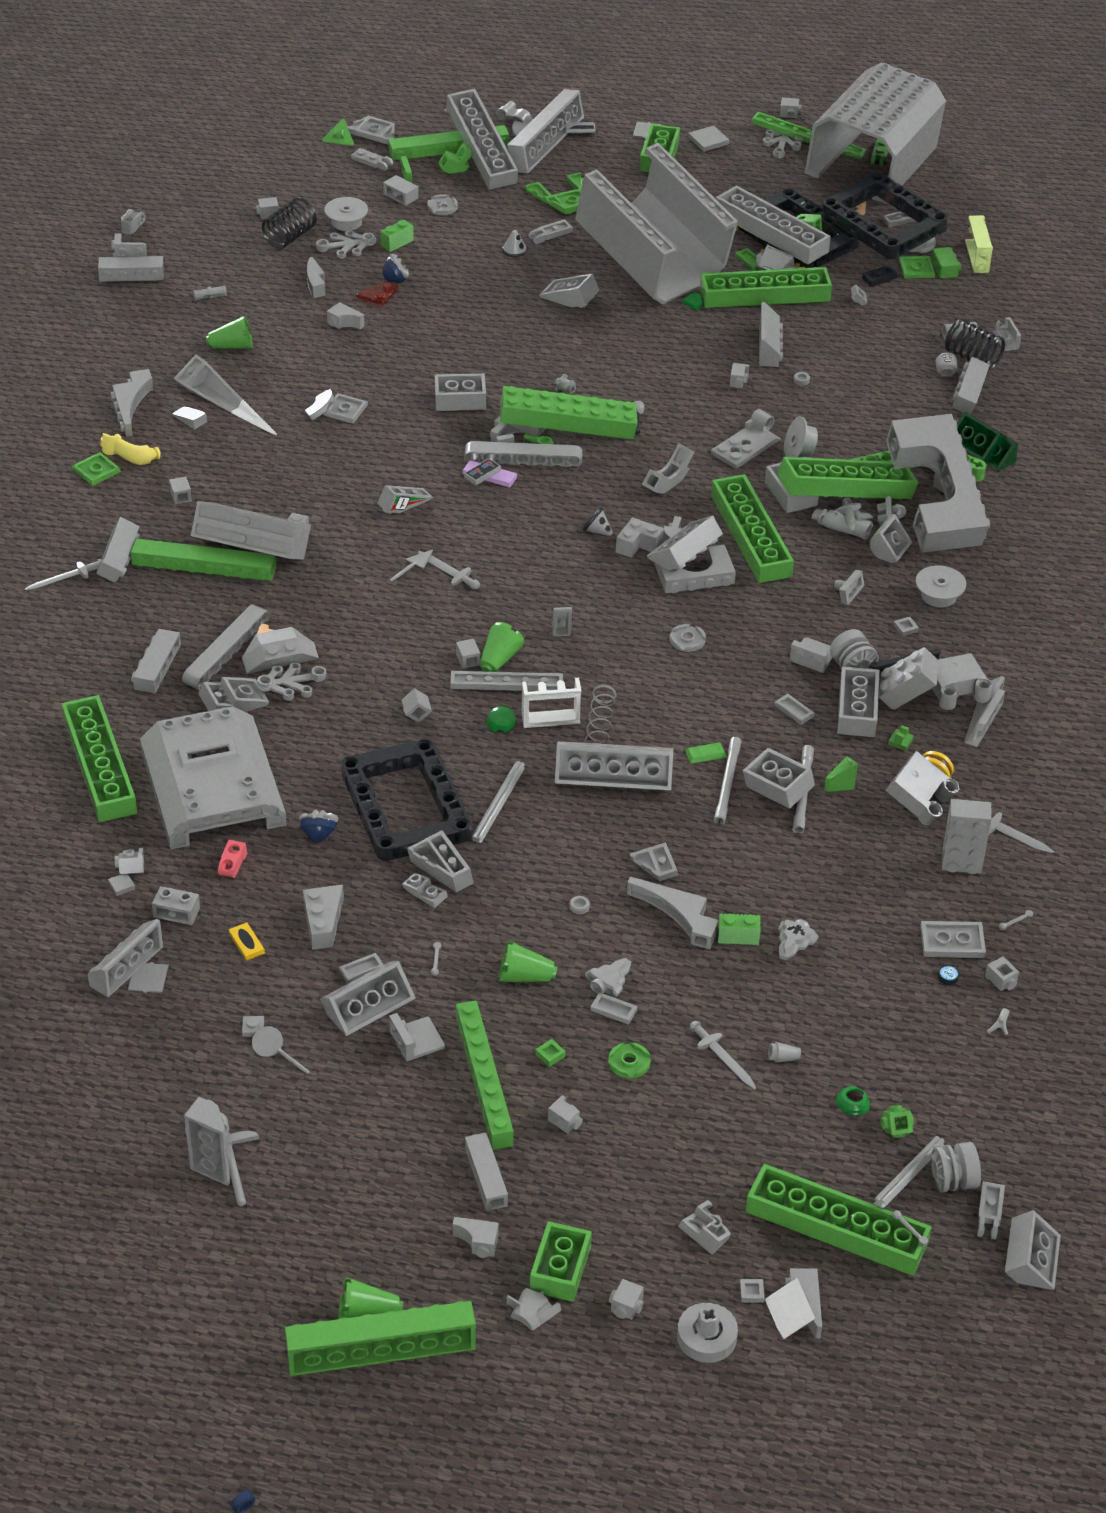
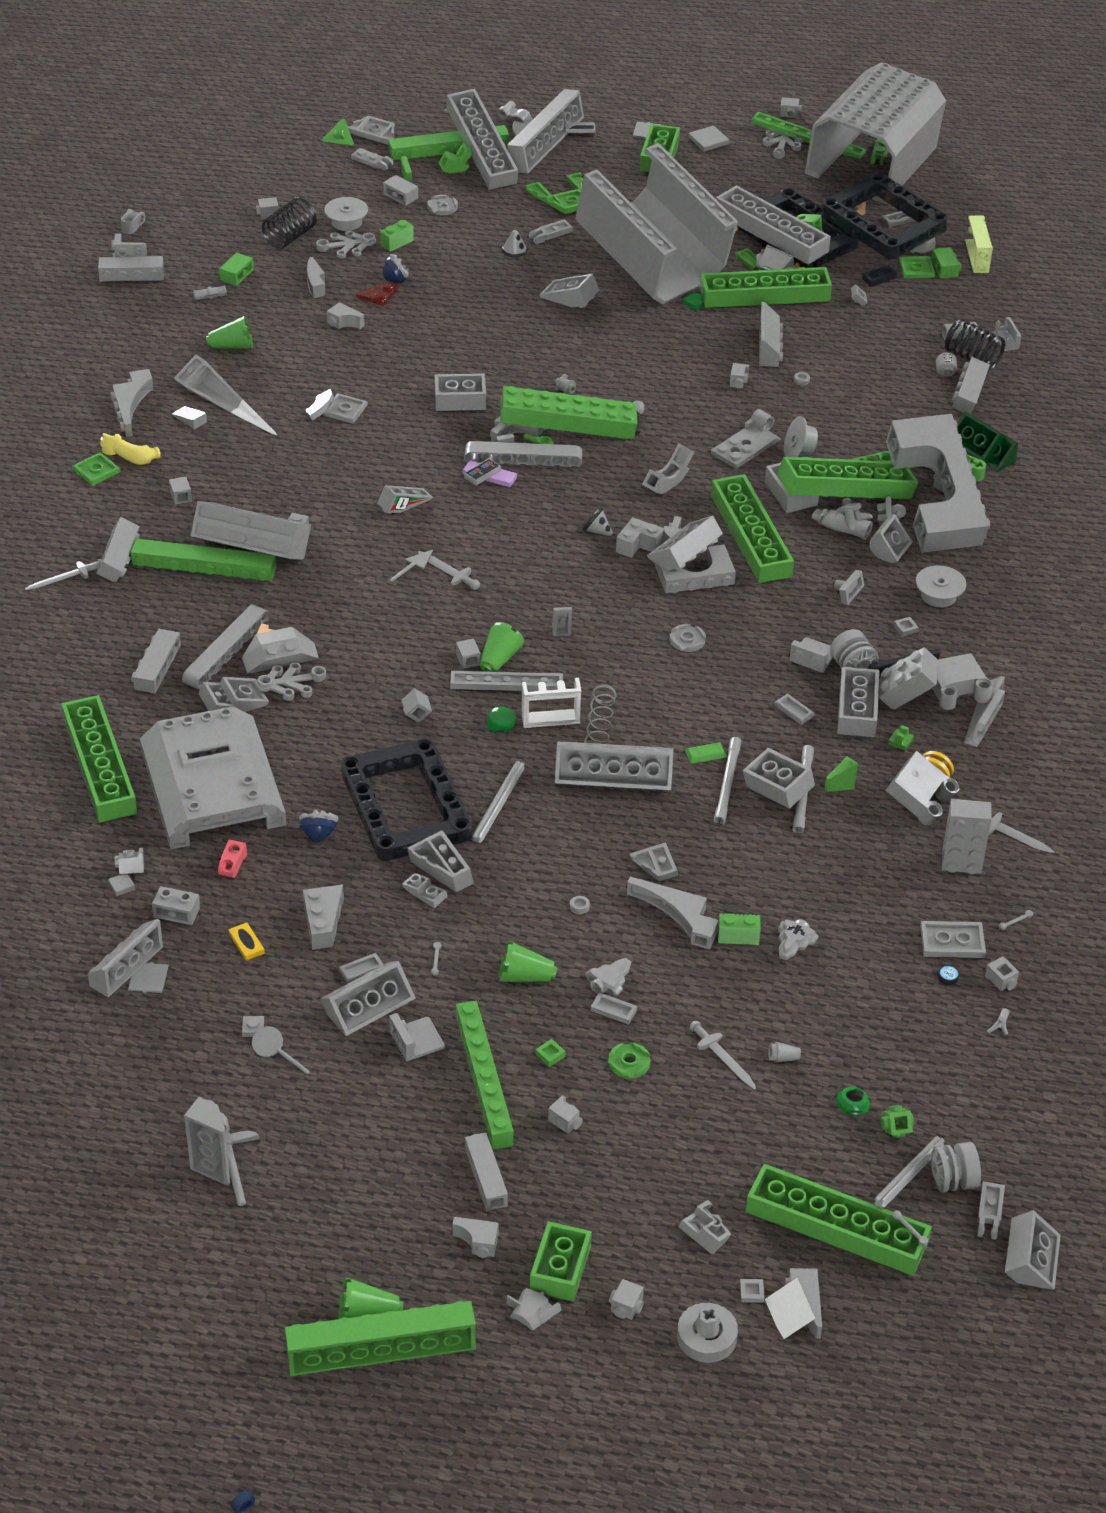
none -> bright green brick [219,253,253,286]

